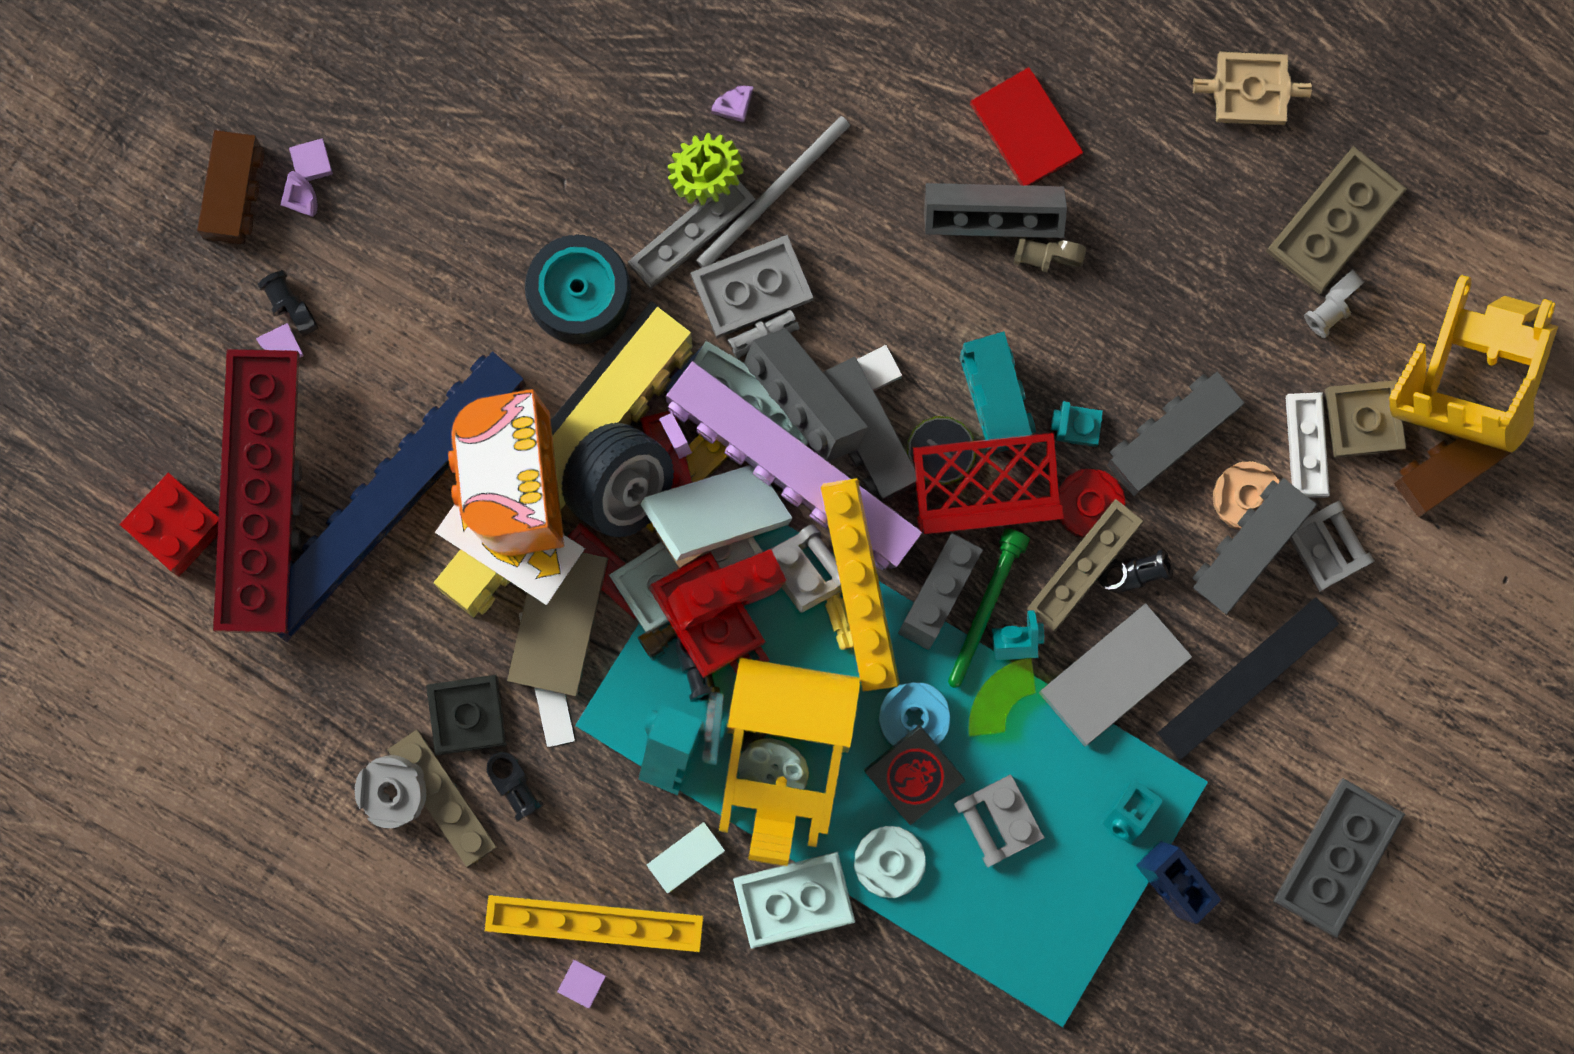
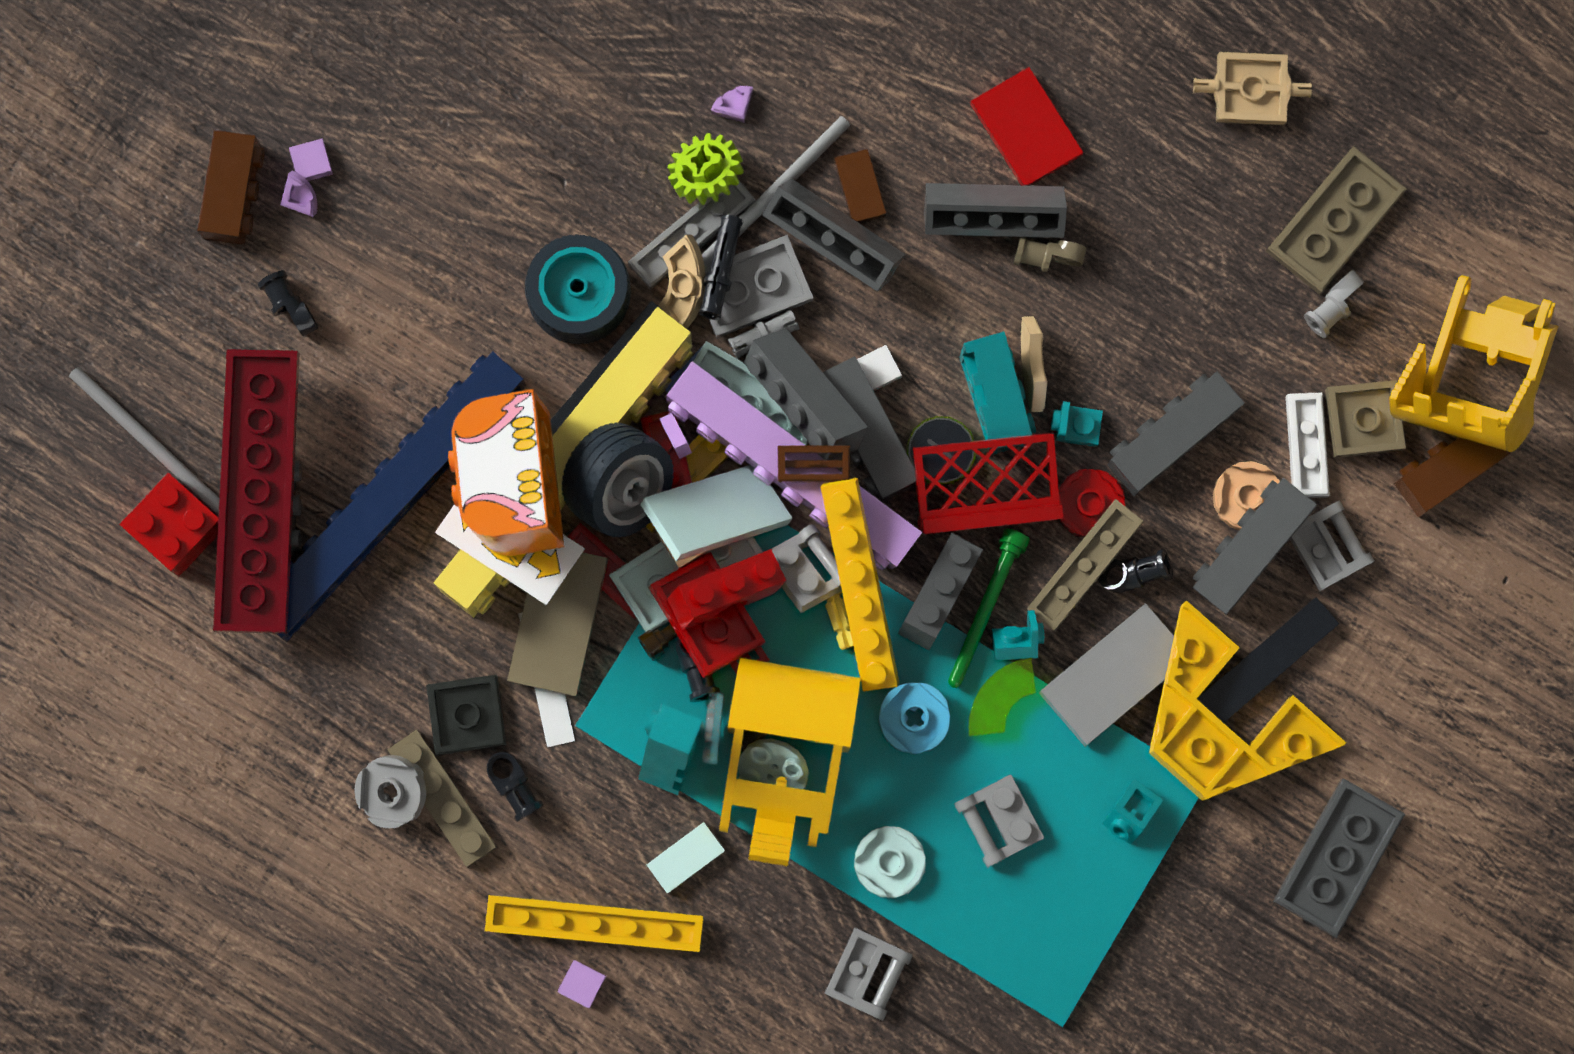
lavender tile [256,323,304,358] -> none
light aqua tile [733,852,855,949] -> none
tile [864,724,966,825] -> none
dark blue brick [1136,841,1221,924] -> none
none -> light grey piece [69,367,219,516]
none -> tan tile [658,234,706,329]
none -> black pin [699,215,743,320]
none -> dark grey brick [762,179,906,292]
none -> reddish brown tile [777,445,850,482]
none -> light grey plate [824,928,913,1021]
none -> reddish brown tile [834,149,886,224]
none -> tan tile [1021,316,1048,412]
none -> yellow wing [1149,601,1346,801]

